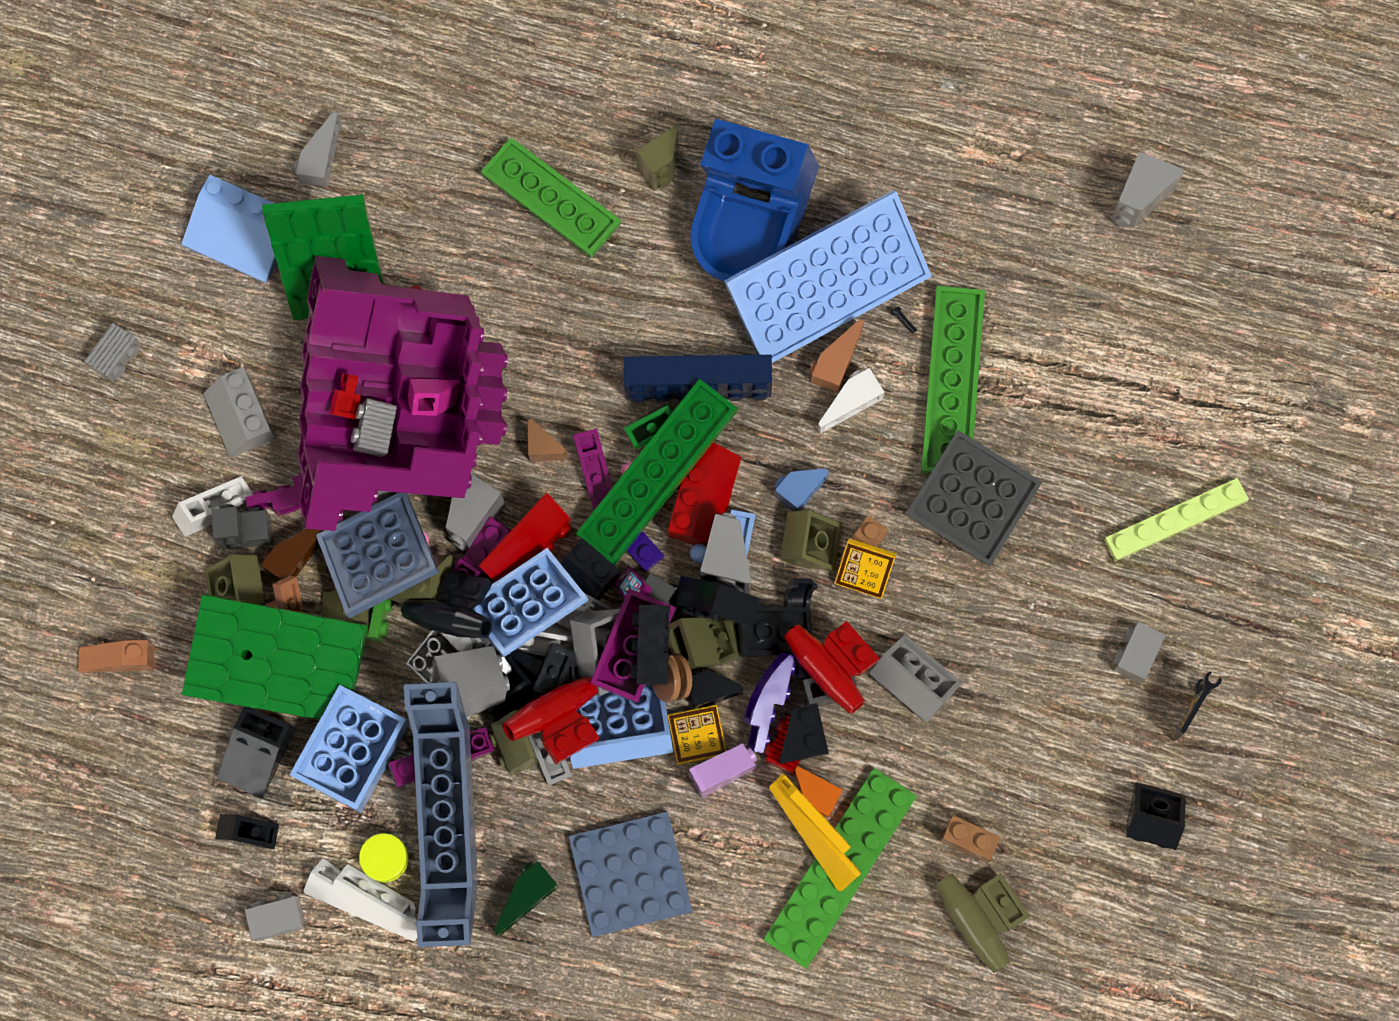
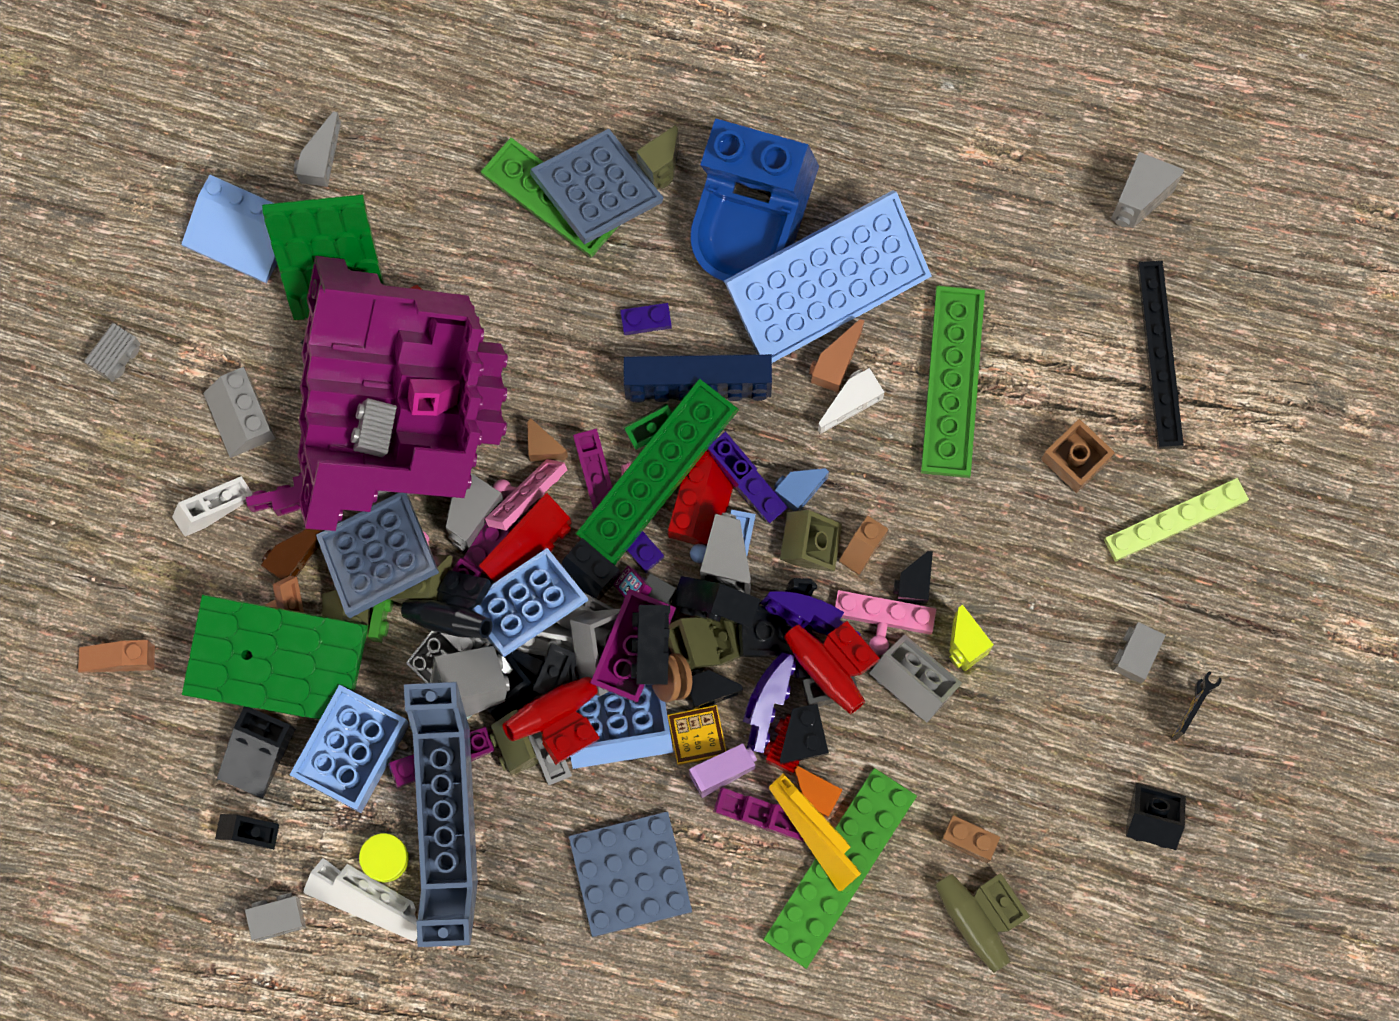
olive slope [205,555,265,605] -> none
dark grey brick [211,504,273,550] -> none
red plate [329,373,361,420] -> none
dark green slope [494,861,559,937] -> none
tile [834,538,897,599] -> none
black piece [891,306,917,334] -> none
dark grey plate [905,430,1042,567] -> none
none -> bright pink plate [485,459,567,530]
none -> sand blue plate [530,129,664,245]
none -> dark purple plate [620,303,672,336]
none -> dark purple slope [707,431,788,524]
none -> magenta slope [713,788,805,843]
none -> dark purple slope [760,591,861,636]
none -> bright pink plate [835,590,936,655]
none -> black slope [893,551,933,605]
none -> neon yellow slope [949,605,994,672]
none -> medium nougat brick [1041,419,1115,494]
none -> black plate [1137,261,1184,449]

